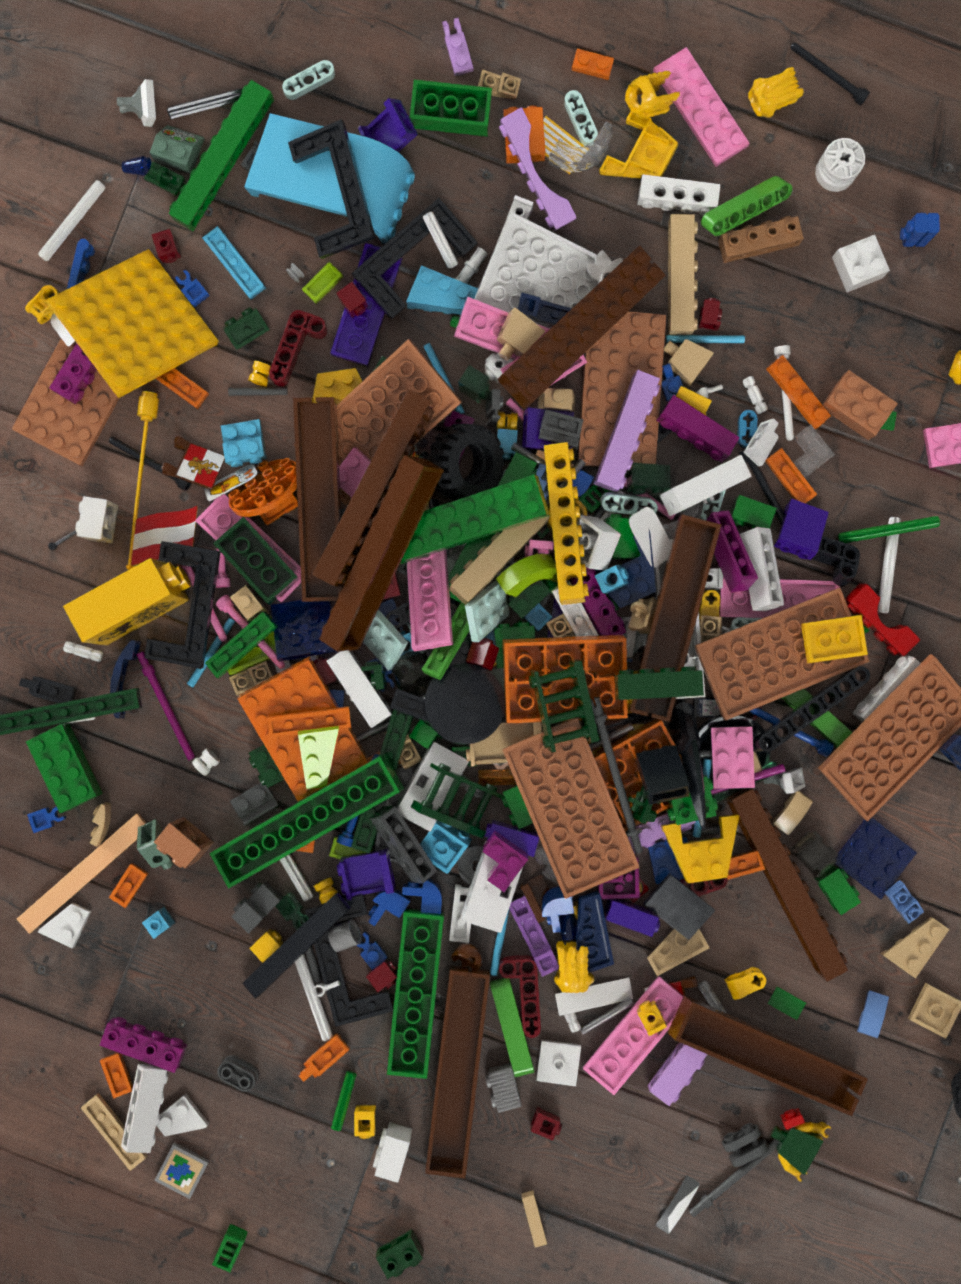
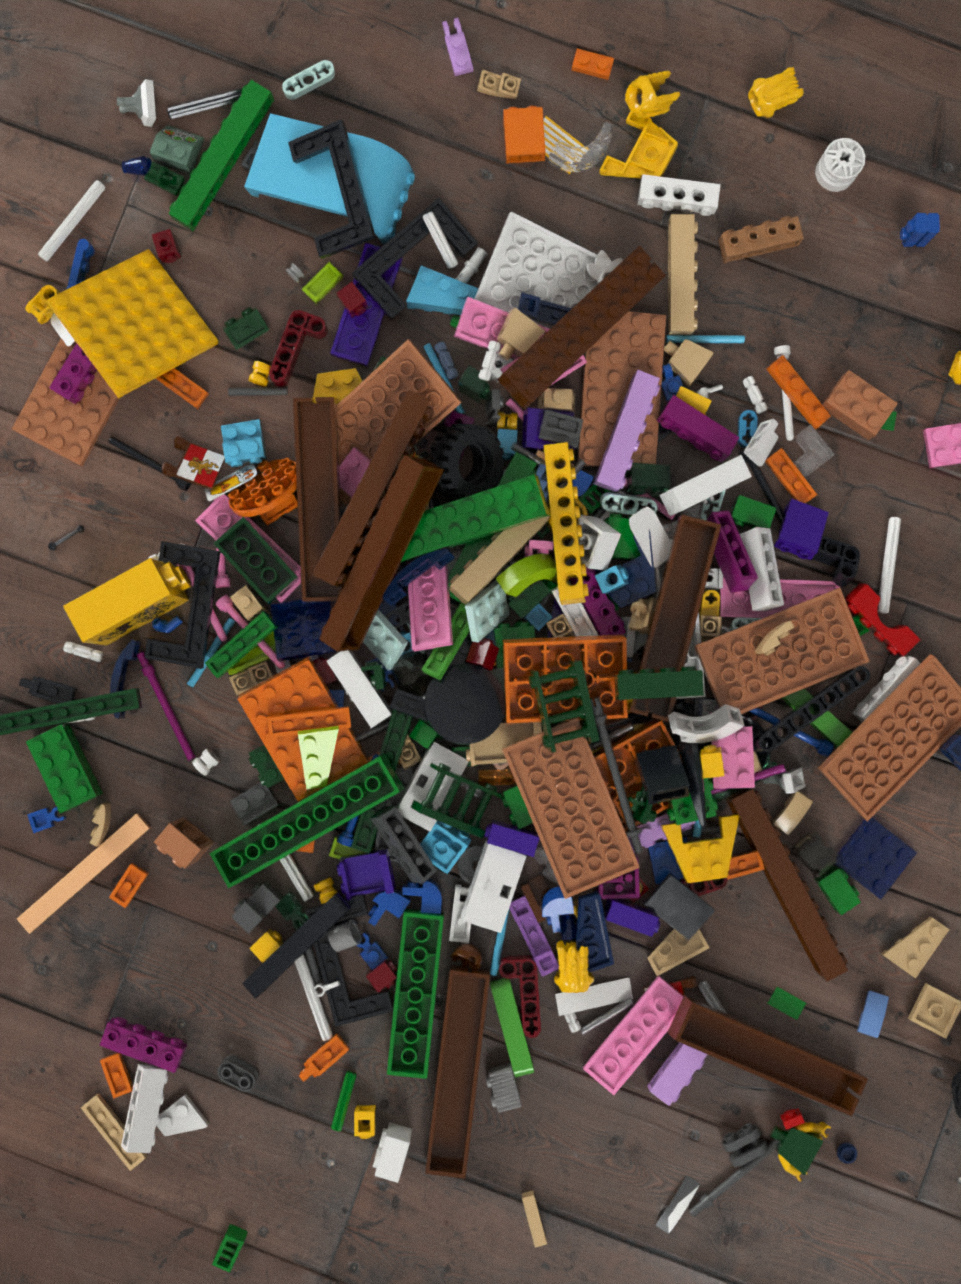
white wing [38,903,91,948] -> none
white brick [75,496,118,544] -> none
flag [126,391,198,569] -> none
sand green torso [137,819,173,870] -> none
medium azure brick [142,907,175,939] -> none
tile [154,1142,210,1199] -> none
blue plate [175,270,210,308] -> none
medium azure tile [202,226,266,300] -> none
dark purple panel [358,98,418,152] -> none
dark green brick [376,1229,424,1279] -> none
green brick [409,80,492,137] -> none
magenta brick [483,831,528,892] -> none
lavender arch [499,107,577,231] -> none
white brick [506,195,533,220] -> none
dark red brick [530,1106,562,1141] -> none
white plate [536,1039,581,1086] -> none
light aqua beam [564,90,598,147] -> none
yellow brick [637,1000,667,1036] -> none
bright pink plate [653,47,750,167] -> none
dark red brick [698,298,722,331] -> none
bright green beam [701,176,792,236] -> none
yellow piece [725,967,766,1000] -> none
black piece [790,43,871,106] -> none
yellow plate [801,615,868,664] -> none
white brick [832,235,890,292] -> none
green axle [838,516,940,543] -> none
medium blue slope [884,880,924,924] -> none
none -> blue arm [152,615,183,633]
none -> dark blue slope [383,549,455,606]
none -> sand blue axle [434,342,459,380]
none -> white axle [479,341,501,381]
none -> white arch [668,704,745,743]
none -> yellow brick [700,745,725,779]
none -> tan slope [755,621,794,656]
none -> dark blue plate [837,1142,857,1164]

